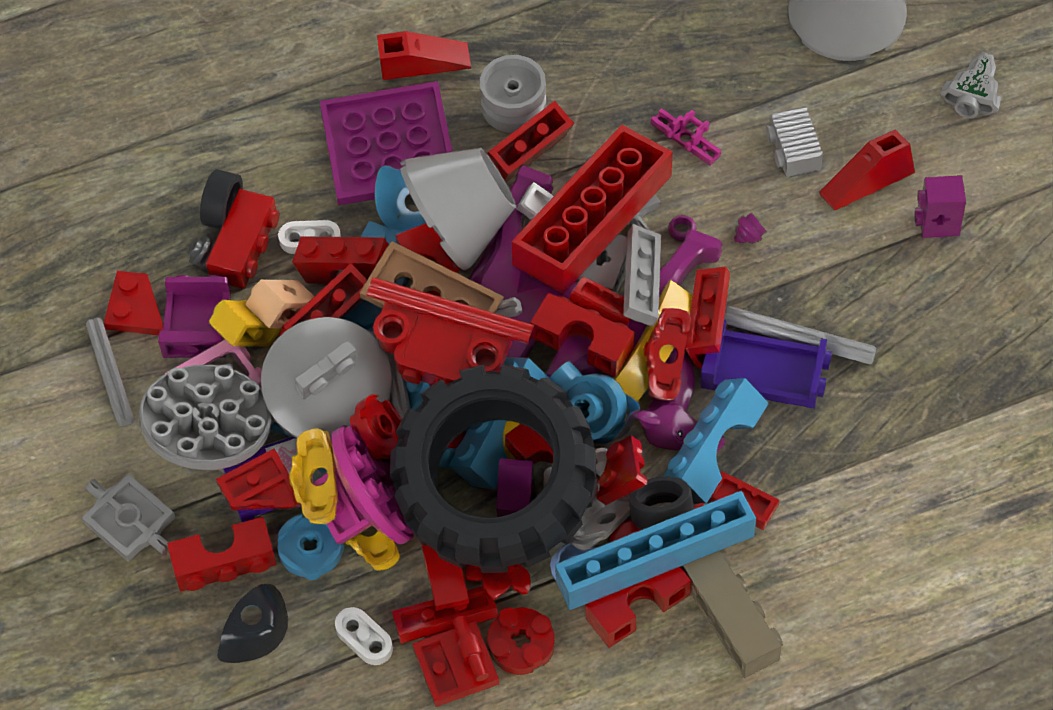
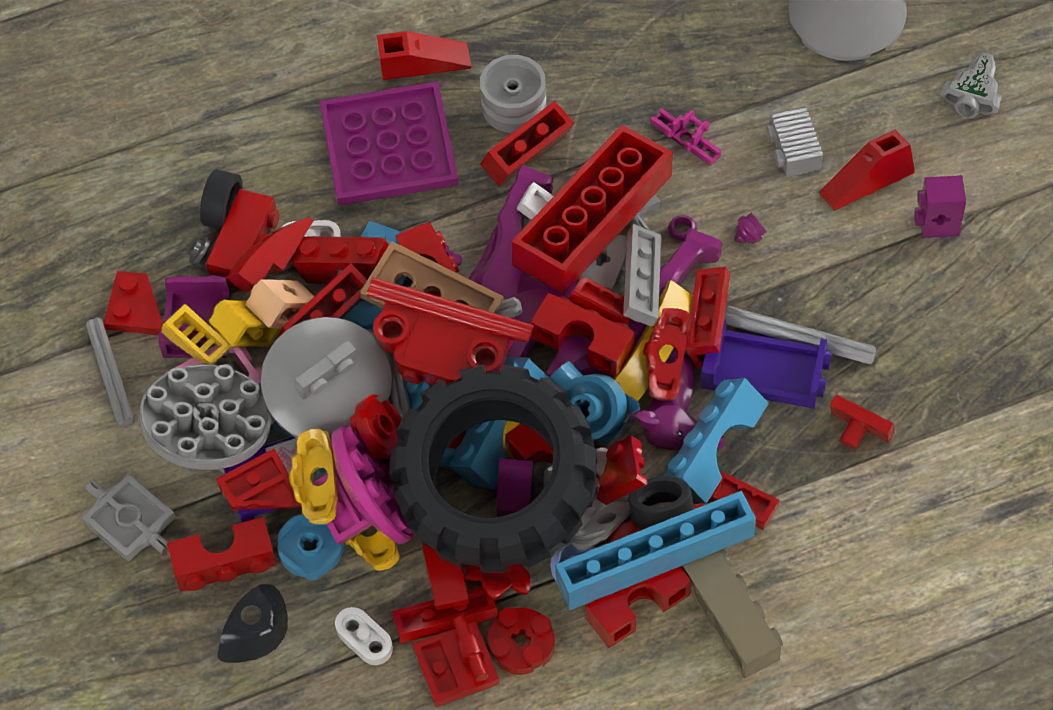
dark azure piece [375,165,436,232] -> none
light grey cone [400,148,516,270] -> none
none -> yellow slope [161,304,231,365]
none -> red slope [226,217,314,292]
none -> red tile [830,394,895,450]

